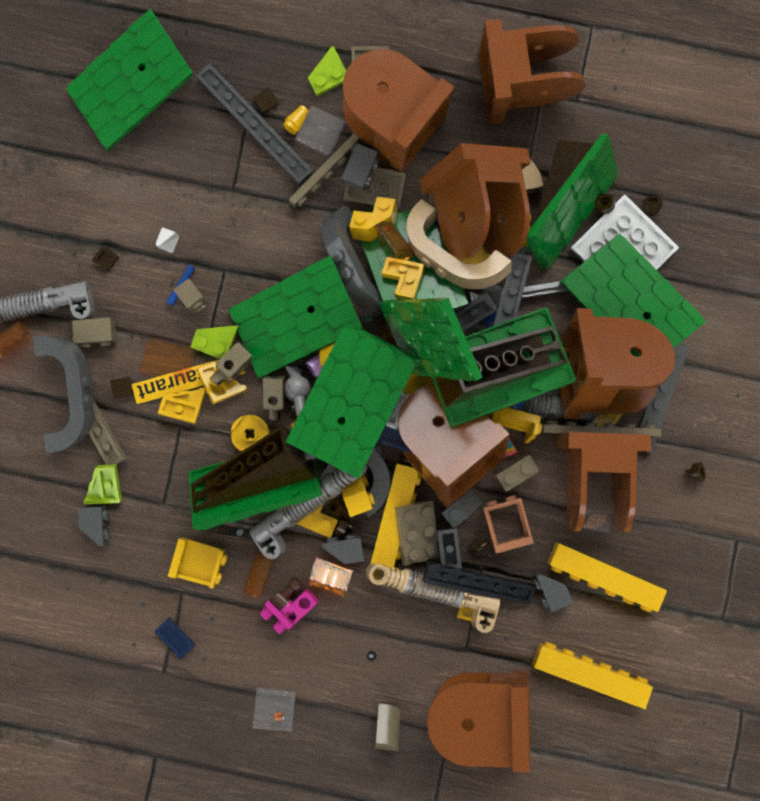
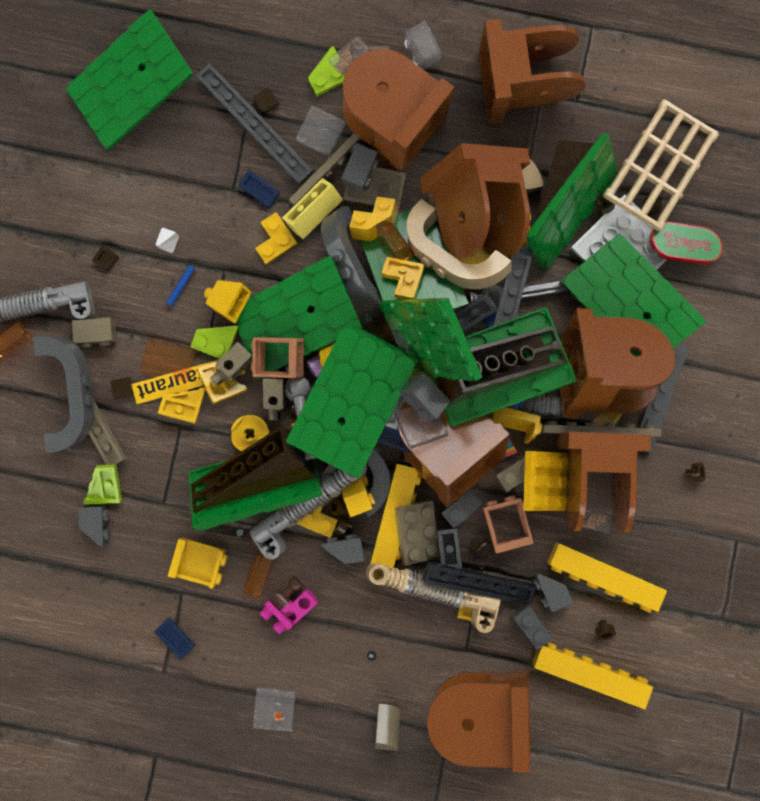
dark tan brick [174,278,209,314] -> none
yellow cone [283,105,309,134] -> none
clear orange brick [308,557,353,597] -> none
none -> yellow torso [204,280,252,323]
none -> dark blue tile [238,170,280,208]
none -> nougat window [251,337,304,378]
none -> yellow plate [255,212,298,265]
none -> light yellow brick [282,178,343,239]
none -> clear tile [329,35,370,76]
none -> clear plate [394,406,448,449]
none -> dark grey brick [400,372,451,421]
none -> clear brick [403,21,442,70]
none -> dark grey brick [511,604,553,650]
none -> yellow plate [523,451,568,511]
none -> dark brown tile [595,620,616,640]
none -> tan door [603,99,719,232]
none -> tile [649,222,722,265]

